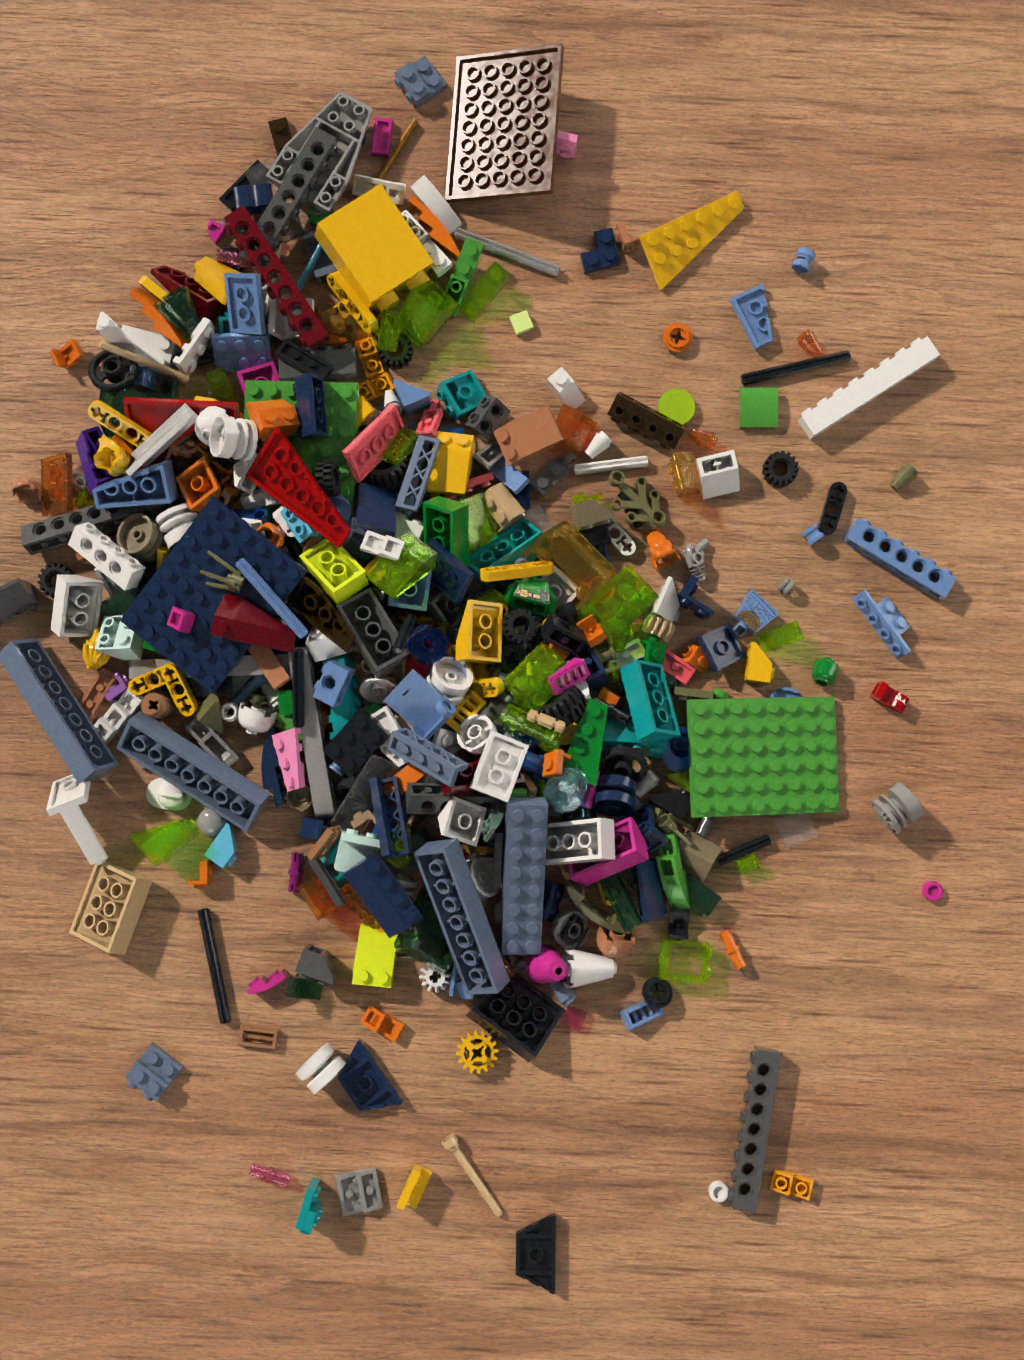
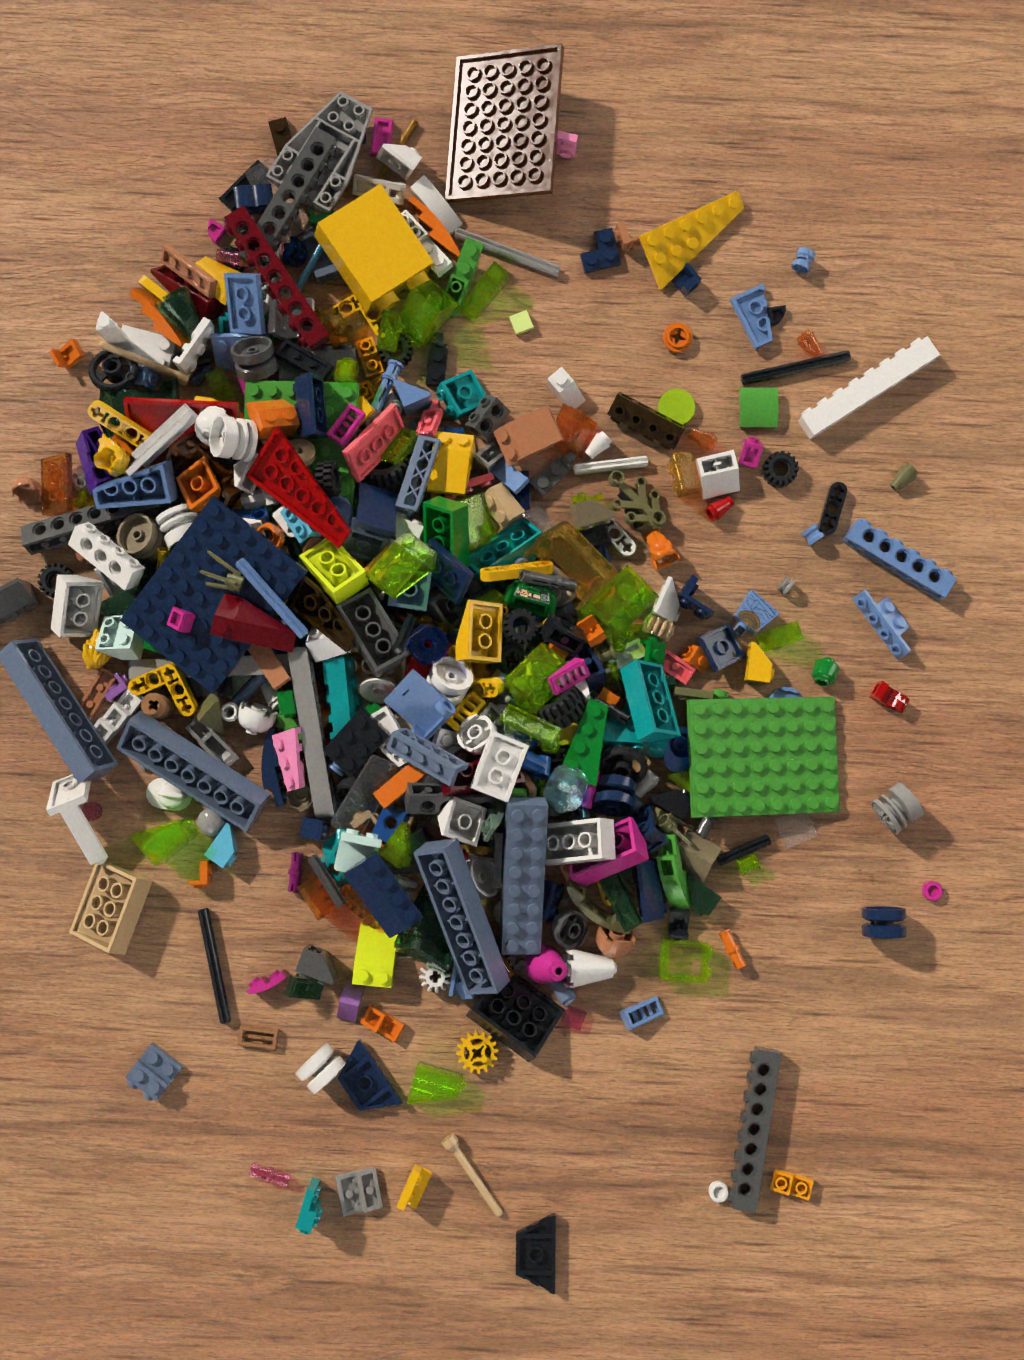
olive plate [246,692,269,707] -> none
black axle [292,649,305,728] -> none
medium nougat tile [307,825,344,861] -> none
medium blue brick [313,660,356,707] -> none
yellow beam [327,271,379,334] -> none
white slope [360,530,405,561] -> none
dark blue fence [369,776,411,859] -> none
sand blue plate [394,56,447,108] -> none
tan axle [527,709,566,733] -> none
orange bracket [542,749,571,779] -> none
black gear [642,977,673,1009] -> none
light grey piece [682,538,709,582] -> none
none -> clear pink tile [82,802,103,821]
none -> nougat tile [161,244,217,299]
none -> dark blue pin [189,364,214,387]
none -> dark grey wheel [230,336,278,381]
none -> hair [282,236,308,268]
none -> tan piece [289,439,315,466]
none -> dark pink slope [327,403,366,449]
none -> clear neon green slope [334,357,359,383]
none -> medium lavender slope [337,979,365,1022]
none -> medium blue pin [371,359,404,412]
none -> white slope [376,143,422,181]
none -> clear neon green slope [407,1061,466,1104]
none -> black hinge [425,332,448,386]
none -> dark grey pin [519,569,577,592]
none -> dark blue panel [671,263,702,297]
none -> red cone [705,496,734,521]
none -> dark pink bracket [738,437,763,468]
none -> black tile [767,305,786,327]
none -> dark blue wheel [862,906,907,939]

